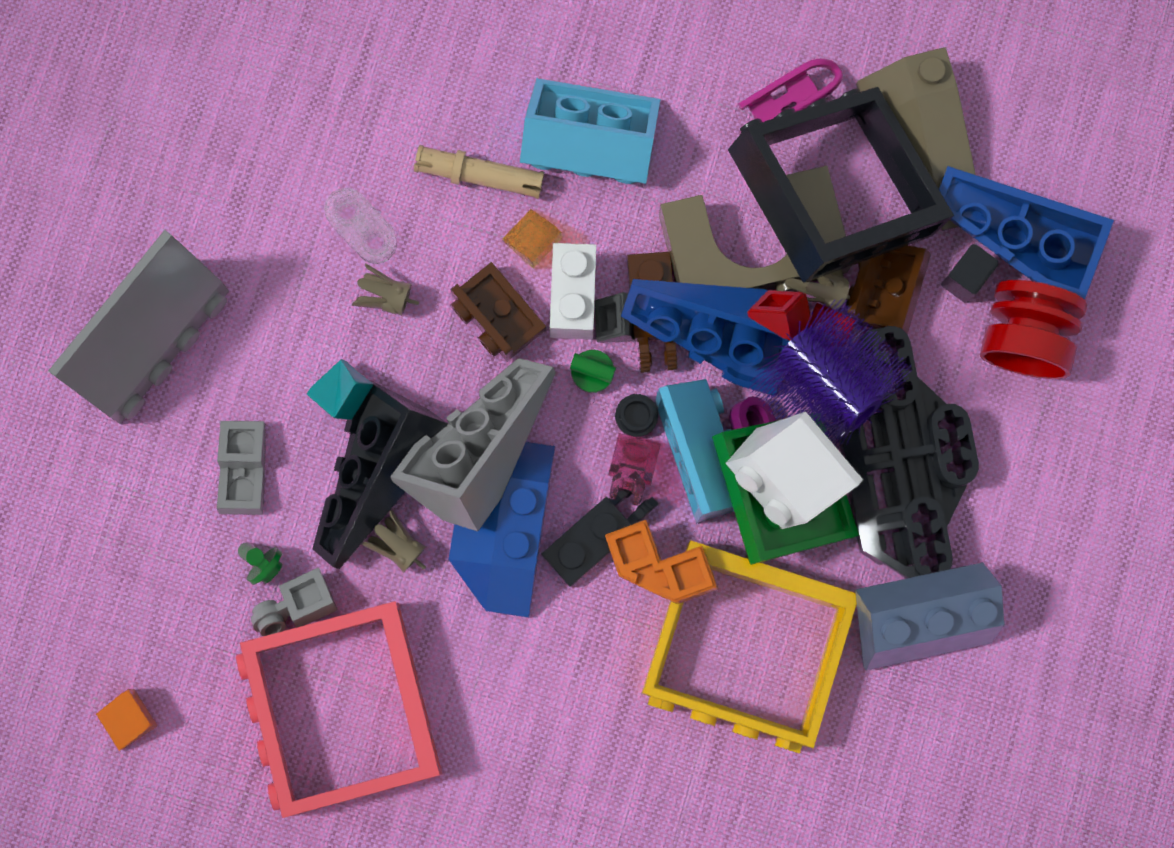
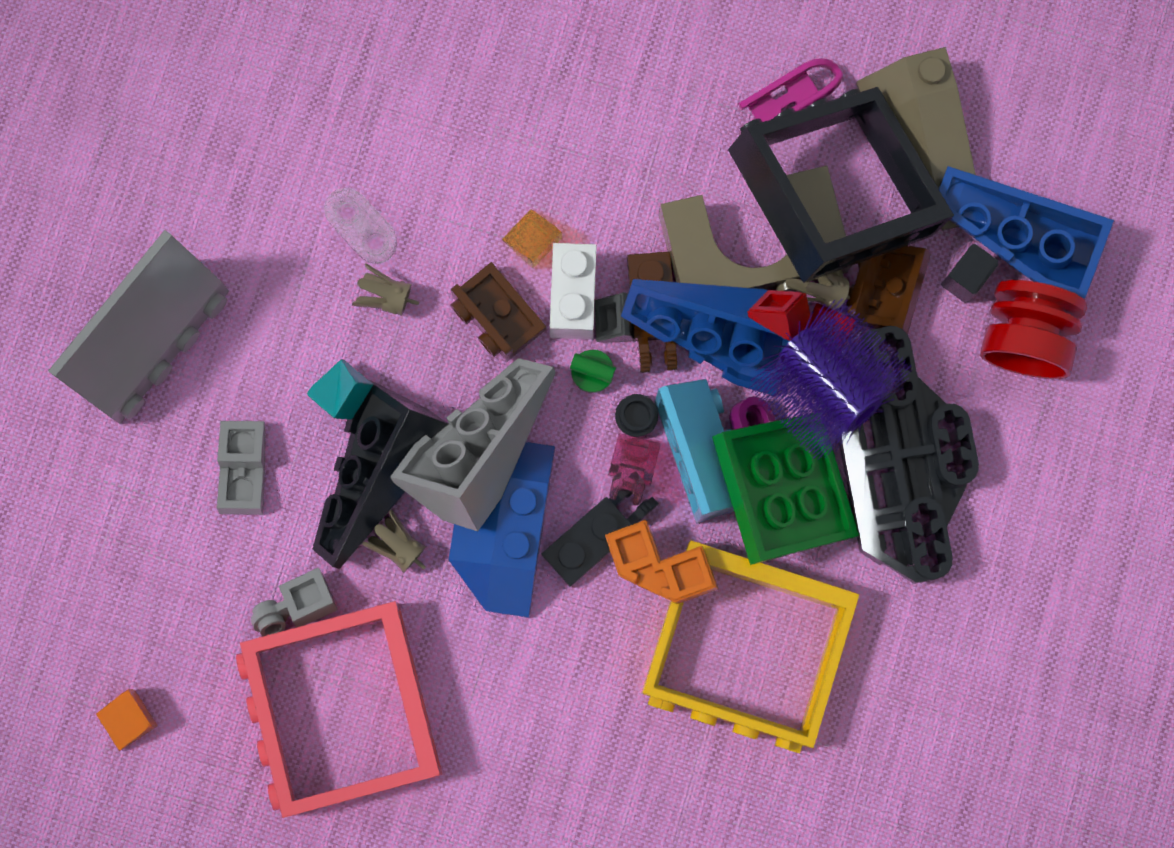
green plate [238,542,282,585] -> none
tan pin [414,145,544,199] -> none
medium azure slope [520,78,661,184] -> none
white slope [726,411,863,529] -> none
sand blue slope [855,562,1005,670] -> none

